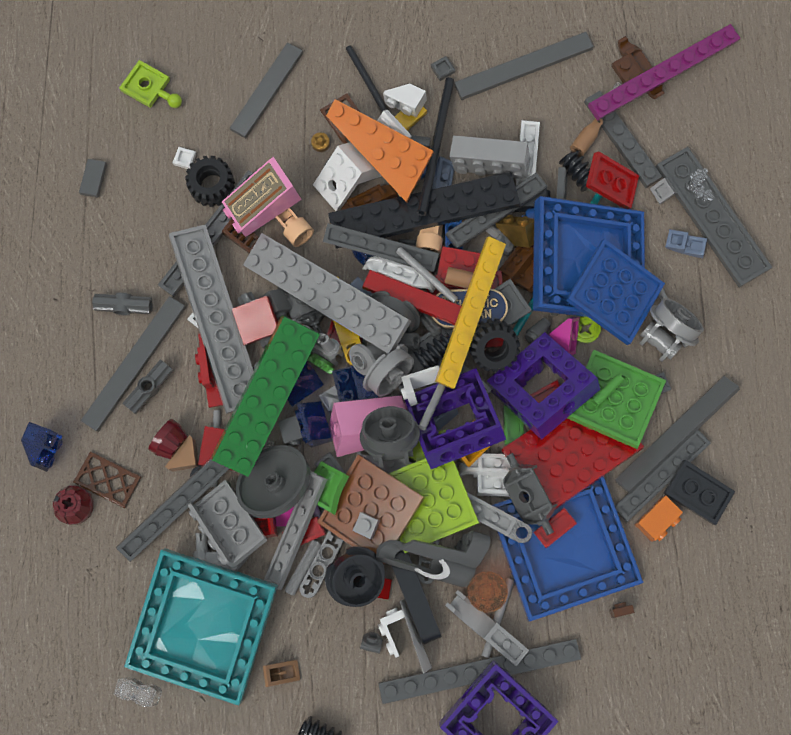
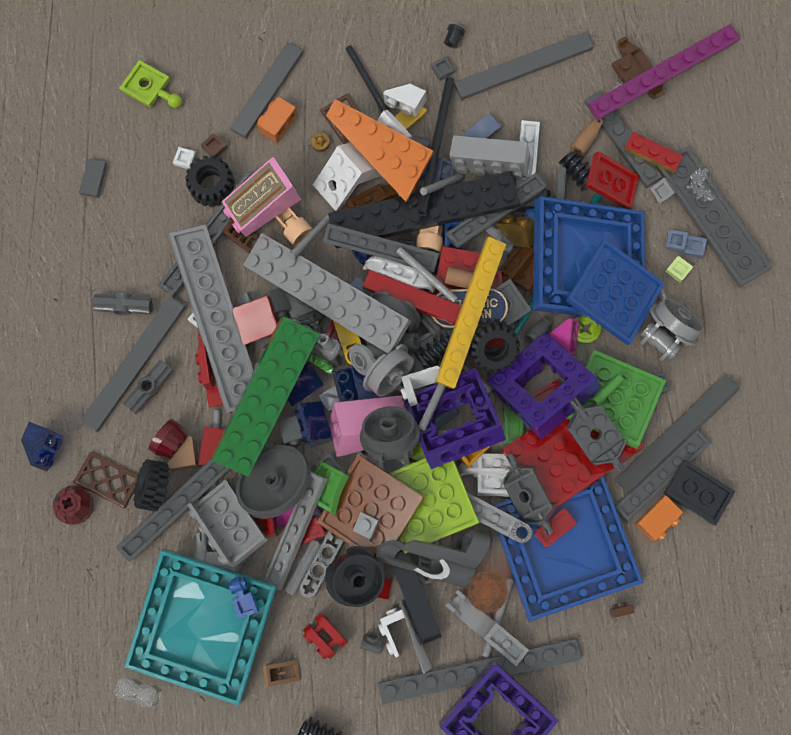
none -> black tyre [133,459,169,512]
none -> reddish brown plate [201,133,227,158]
none -> blue plate [228,576,259,619]
none -> orange brick [257,97,298,143]
none -> light grey bar [288,211,332,259]
none -> red brick [303,612,348,659]
none -> light grey bar [420,173,463,195]
none -> black bush [444,24,465,48]
none -> sand blue slope [463,114,502,139]
none -> dark grey plate [567,397,627,473]
none -> red plate [624,132,683,174]
none -> yellowish green plate [665,256,693,283]

